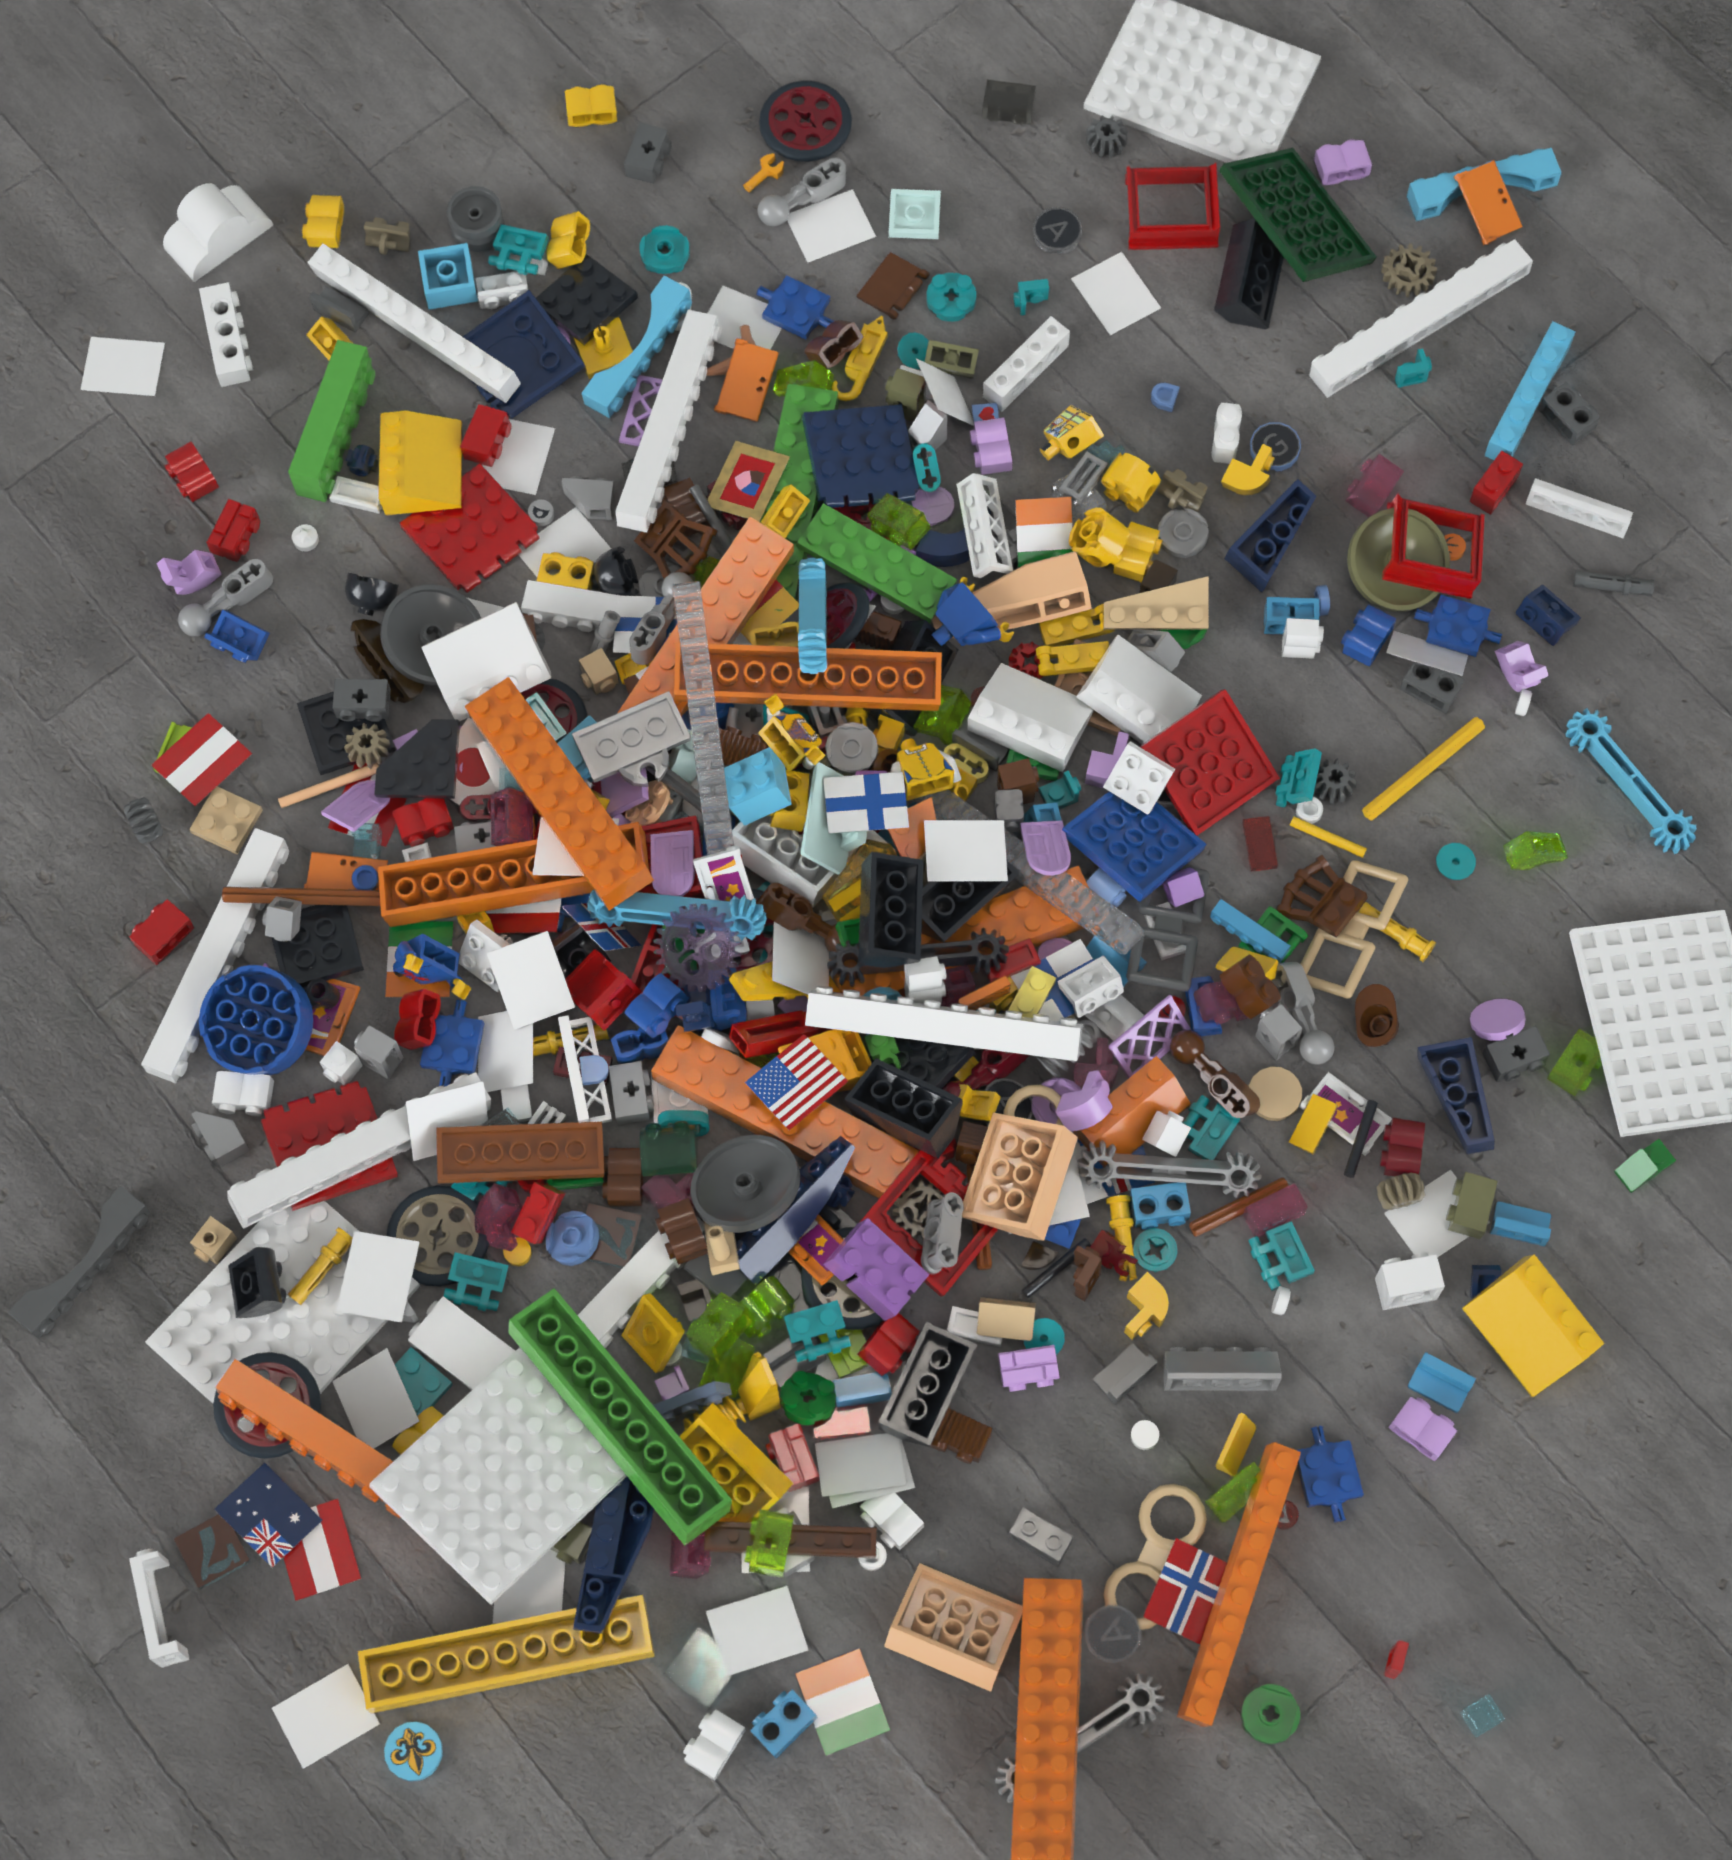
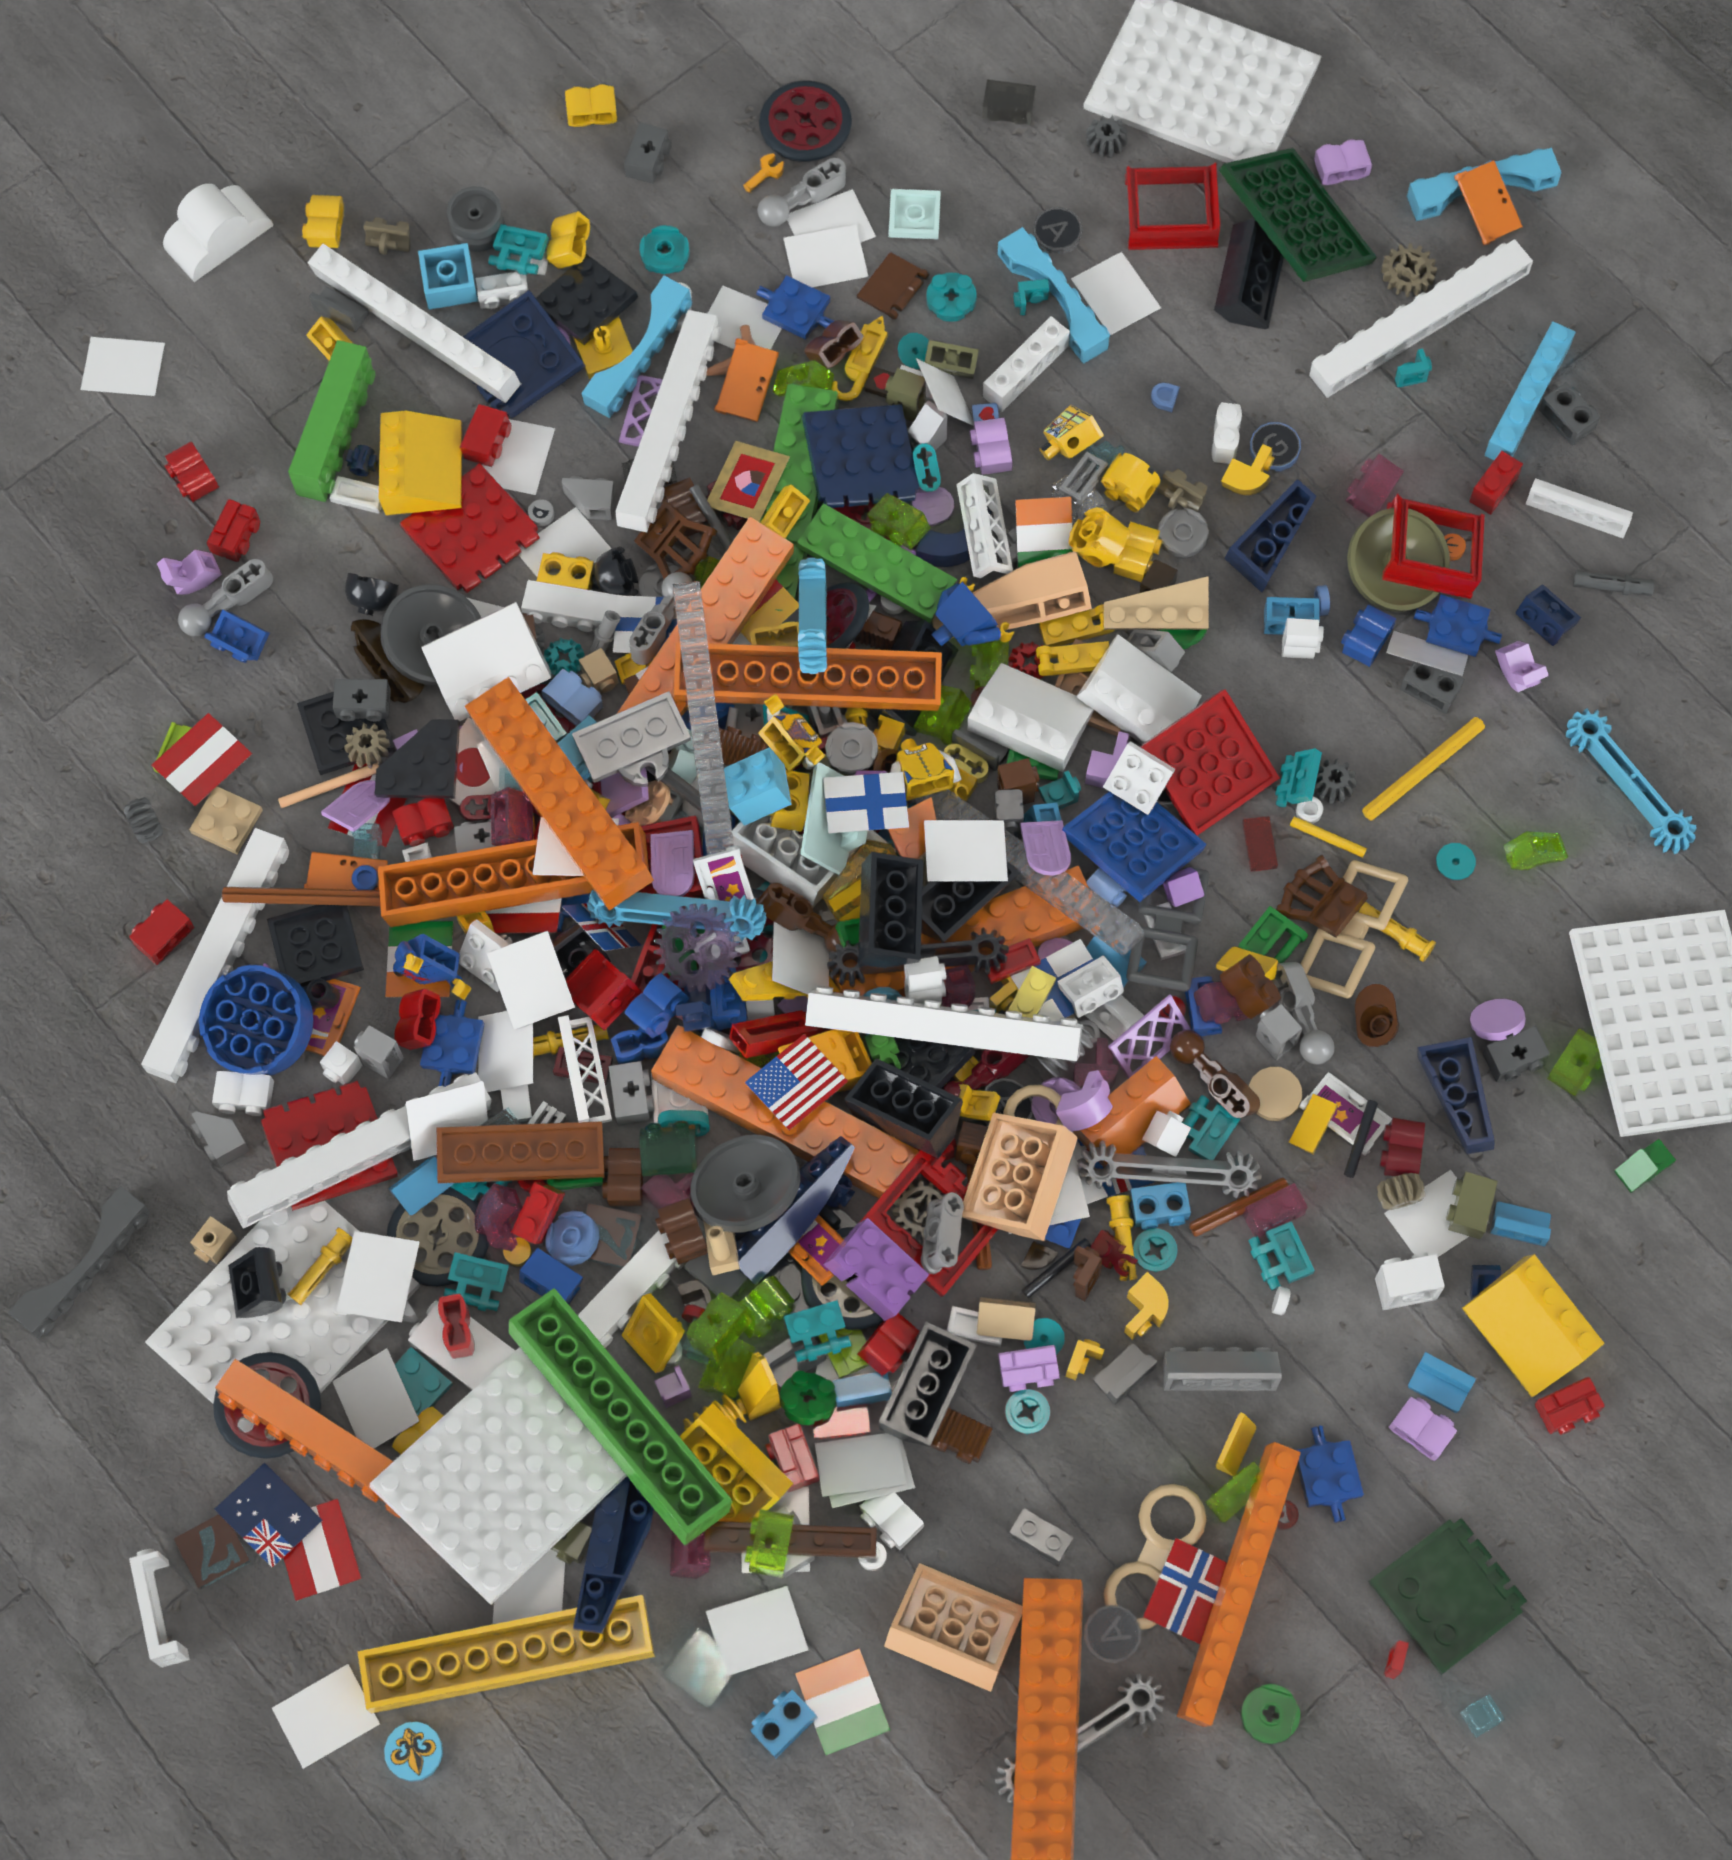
white brick [199,282,253,387] -> none
light grey brick [262,896,302,941] -> none
white tile [292,525,319,552] -> none
medium blue tile [580,1055,609,1085] -> none
sand blue plate [653,1381,732,1423] -> none
white brick [683,1709,745,1781] -> none
orange tile [958,976,1011,1011] -> none
white tile [1131,1420,1159,1450] -> none
dark azure piece [1210,899,1290,963] -> none
white tile [1515,689,1532,716] -> none
none -> dark azure panel [388,1156,454,1215]
none -> red brick [438,1293,475,1359]
none -> blue hinge [519,1248,583,1305]
none -> light blue brick [542,669,603,726]
none -> teal gear [544,637,585,676]
none -> red tile [681,1305,711,1326]
none -> white sticker [783,224,868,287]
none -> dark brown tile [864,366,895,398]
none -> clear neon green bracket [970,640,1009,690]
none -> medium azure arch [998,227,1110,364]
none -> teal gear [1005,1389,1050,1435]
none -> yellow bracket [1065,1339,1104,1381]
none -> dark green hinge [1369,1518,1527,1675]
none -> red brick [1535,1376,1605,1435]

